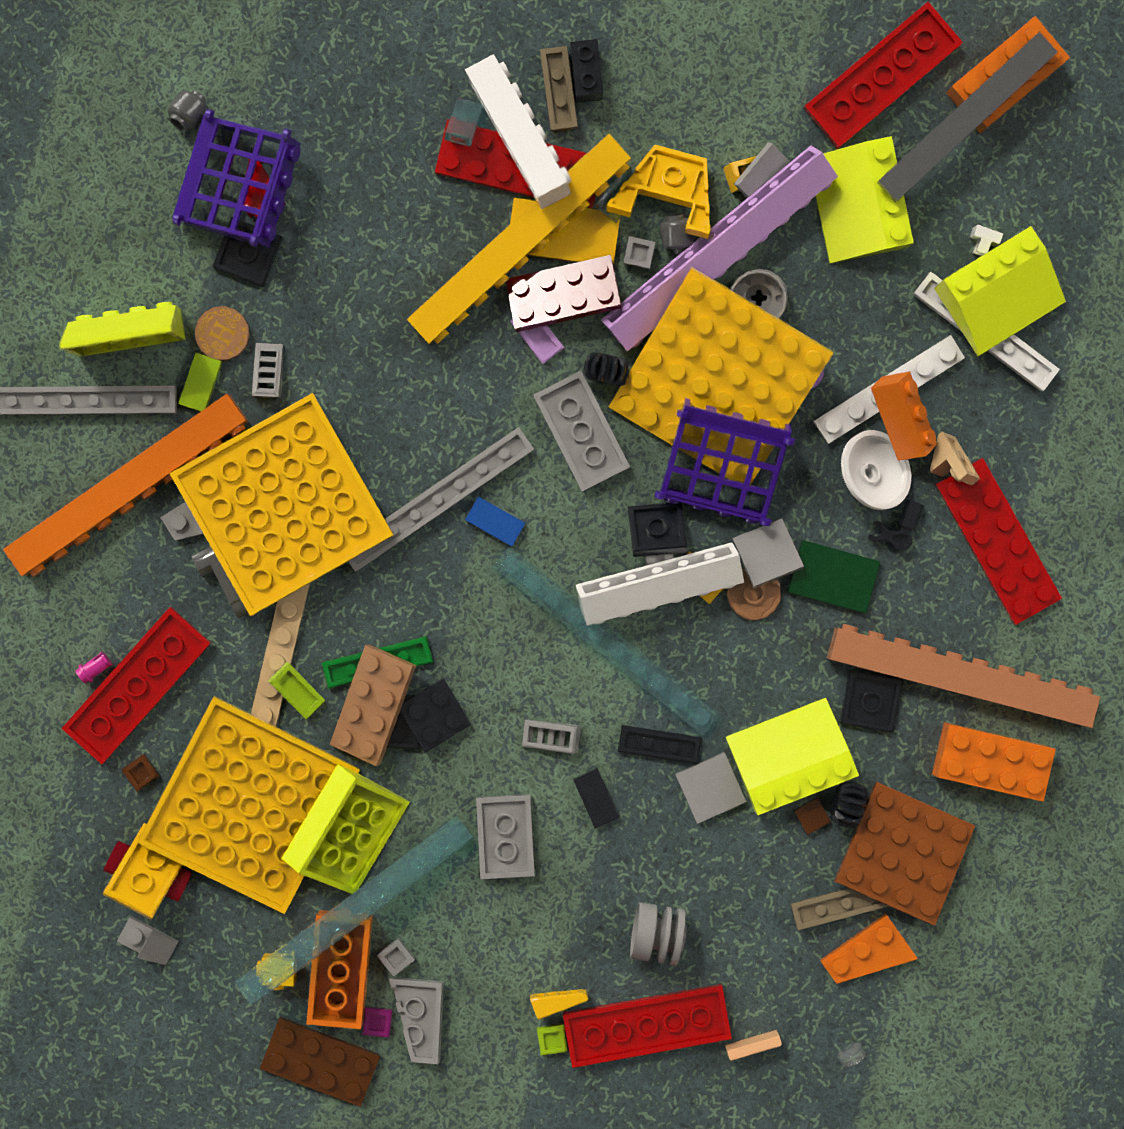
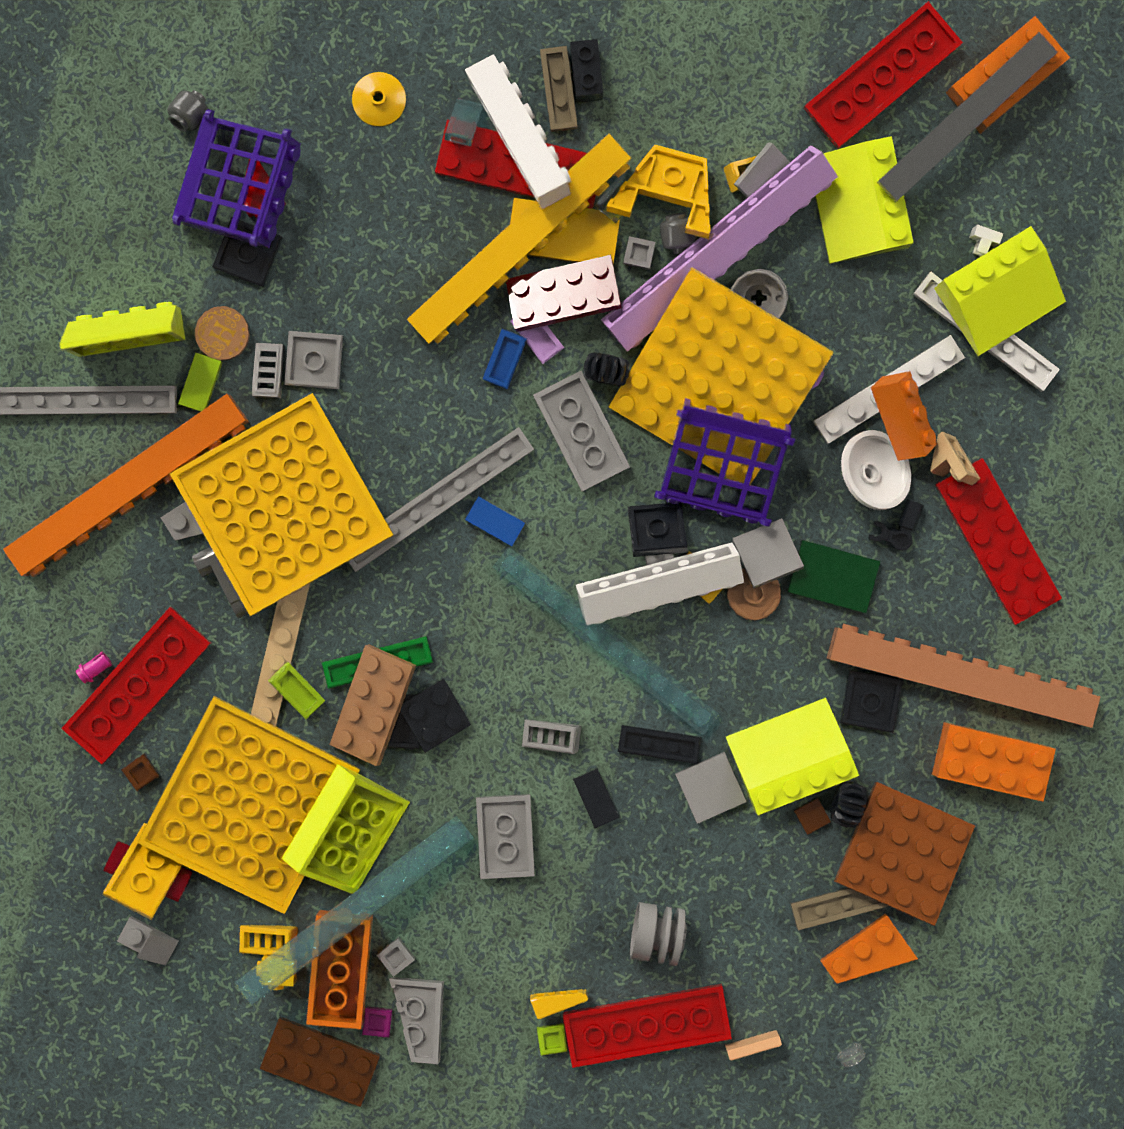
none -> yellow slope [239,925,298,957]
none -> light grey tile [284,331,343,390]
none -> yellow dish [352,72,406,126]
none -> blue tile [483,328,527,389]

